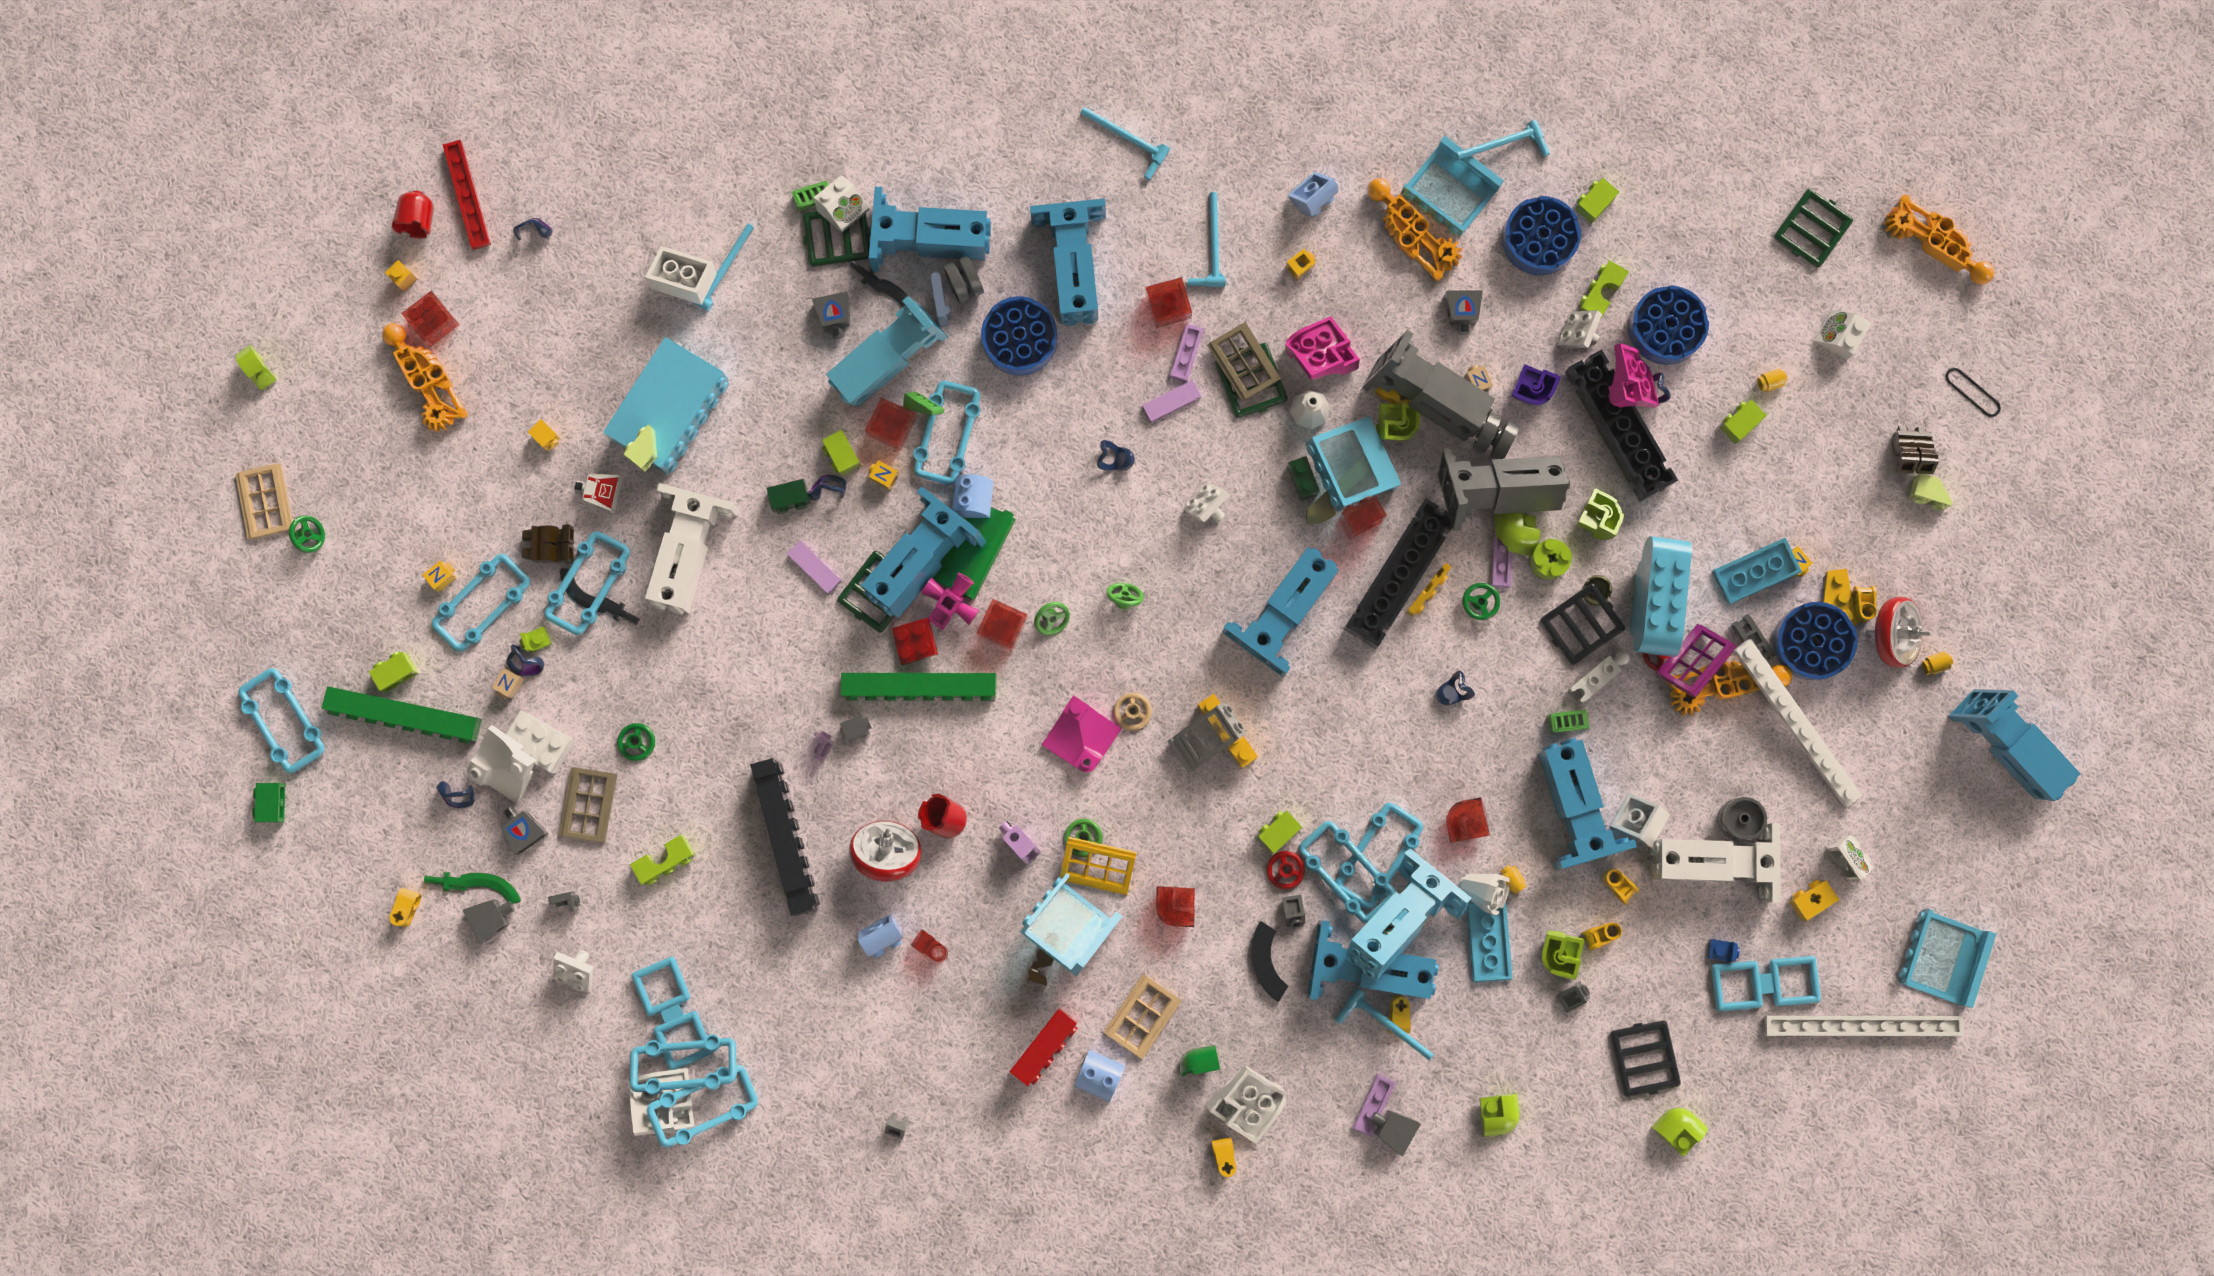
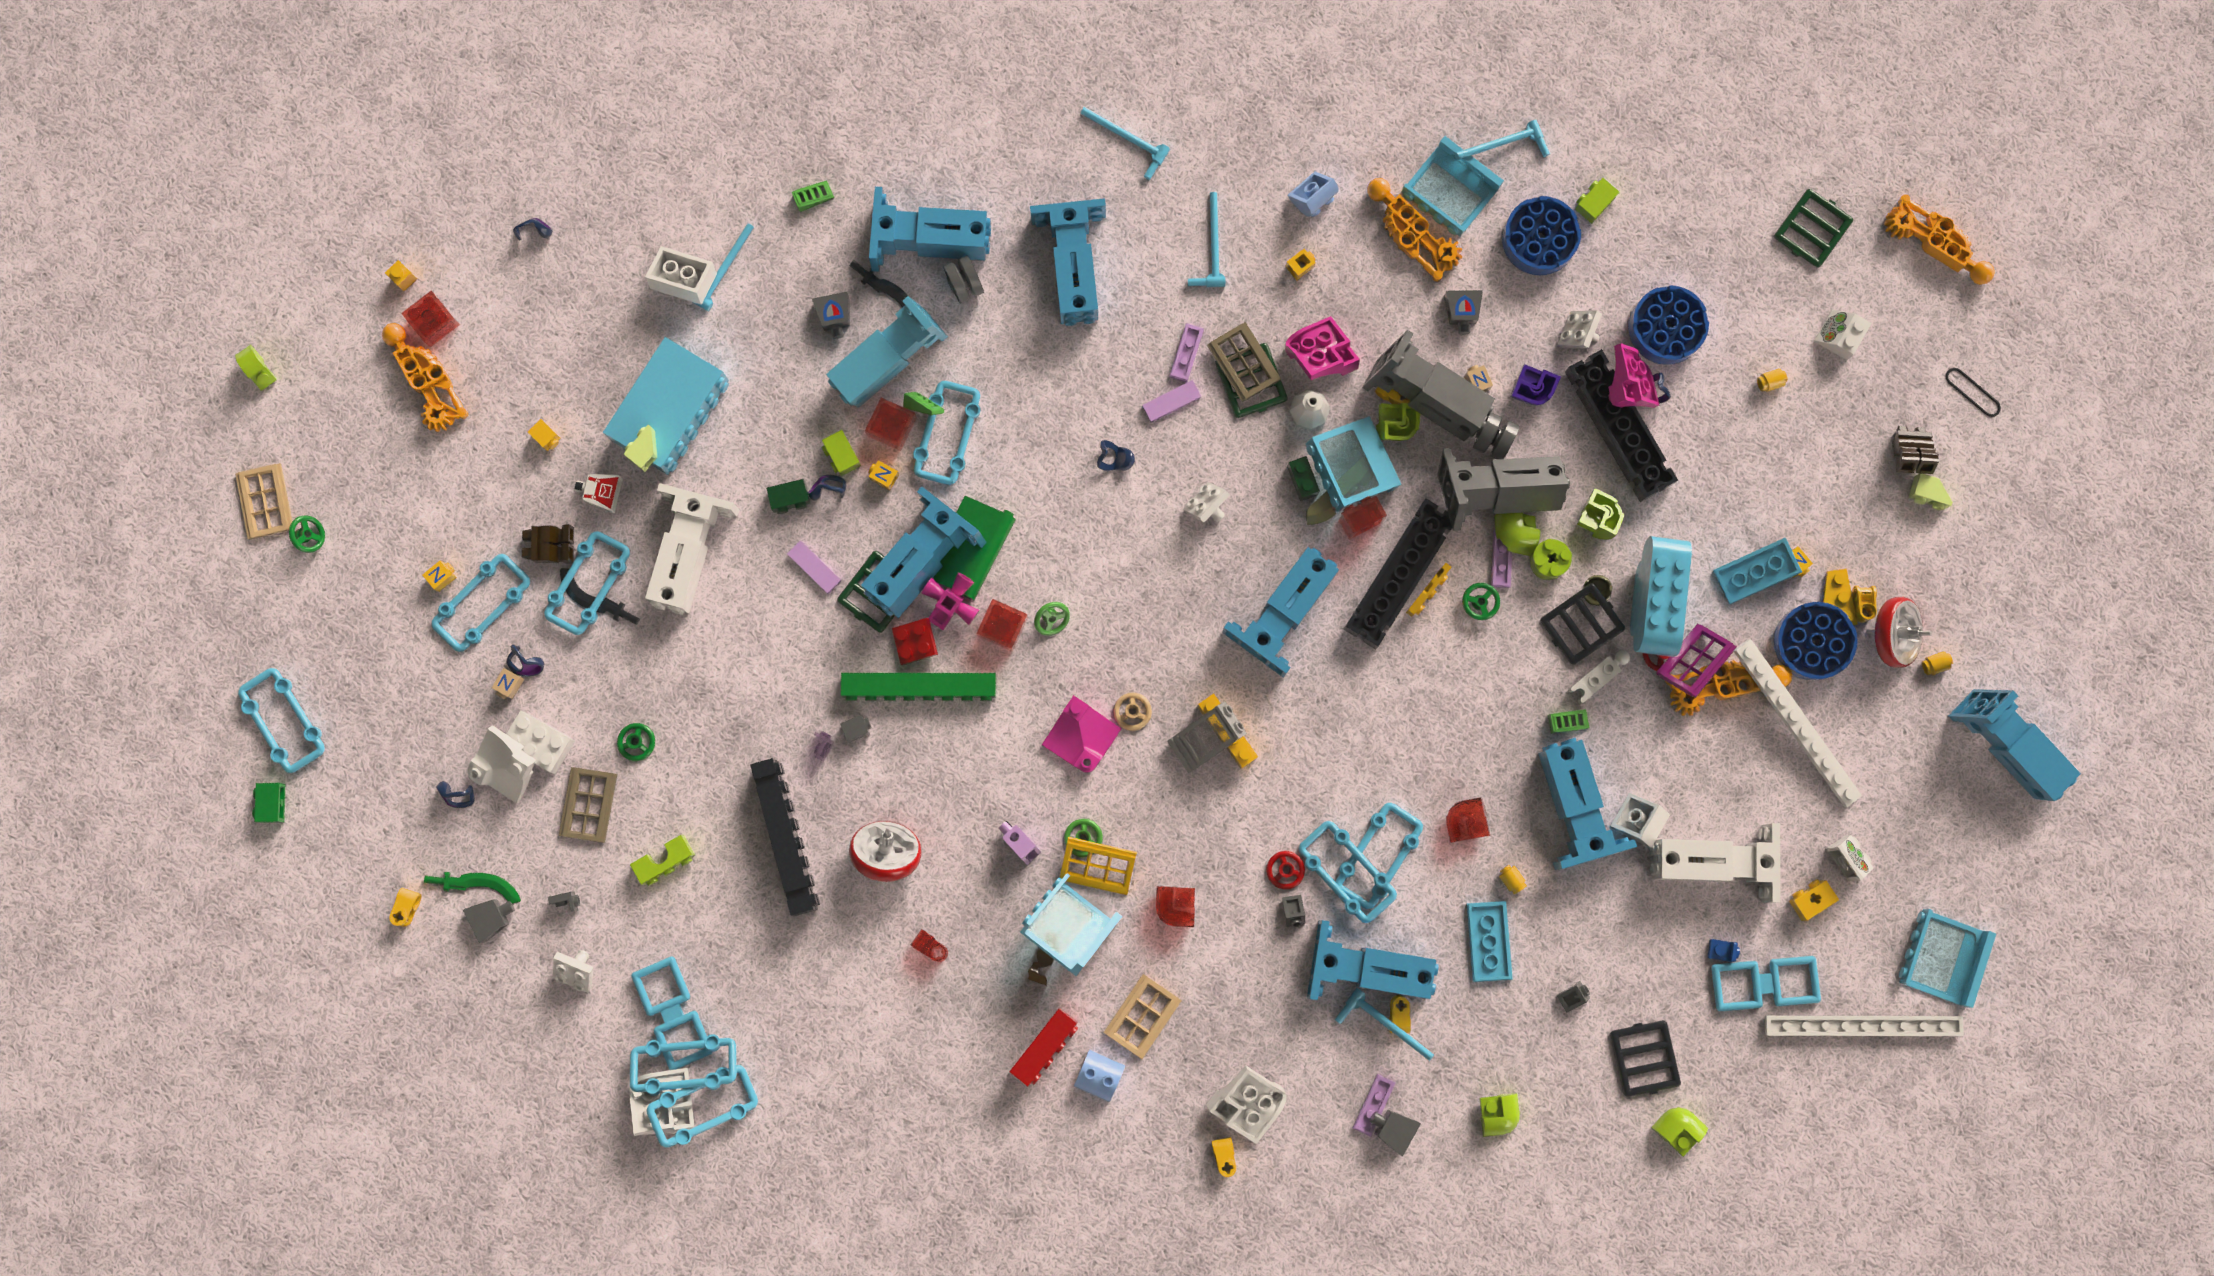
green brick [321,686,482,744] -> none
lime brick [368,651,418,693] -> none
red cylinder [392,190,434,239] -> none
red plate [442,139,491,250] -> none
dark grey torso [501,806,549,855] -> none
lime bracket [519,626,552,653] -> none
dark green bar [802,211,871,267] -> none
white slope [814,176,870,232] -> none
light blue brick [858,913,904,958] -> none
tile [884,1112,908,1139] -> none
red cylinder [918,793,967,839] -> none
sand blue container [931,272,952,327] -> none
light blue brick [952,474,993,518] -> none
blue brick [981,296,1058,376] -> none
bright green piece [1106,583,1144,609] -> none
clear red brick [1145,277,1192,328] -> none
green brick [1179,1045,1221,1076] -> none
black tile [1251,921,1289,1002] -> none
lime brick [1257,810,1303,854] -> none
medium azure brick [1345,848,1471,981] -> none
dark blue piece [1436,670,1475,705] -> none
white cone [1459,874,1509,915] -> none
lime brick [1542,930,1584,980] -> none
lime arch [1578,260,1629,319] -> none
yellow piece [1581,922,1622,951] -> none
yellow piece [1602,869,1640,905] -> none
dark grey wheel [1717,797,1767,841] -> none
lime brick [1720,399,1767,444] -> none
dark grey plate [1731,614,1775,660] -> none

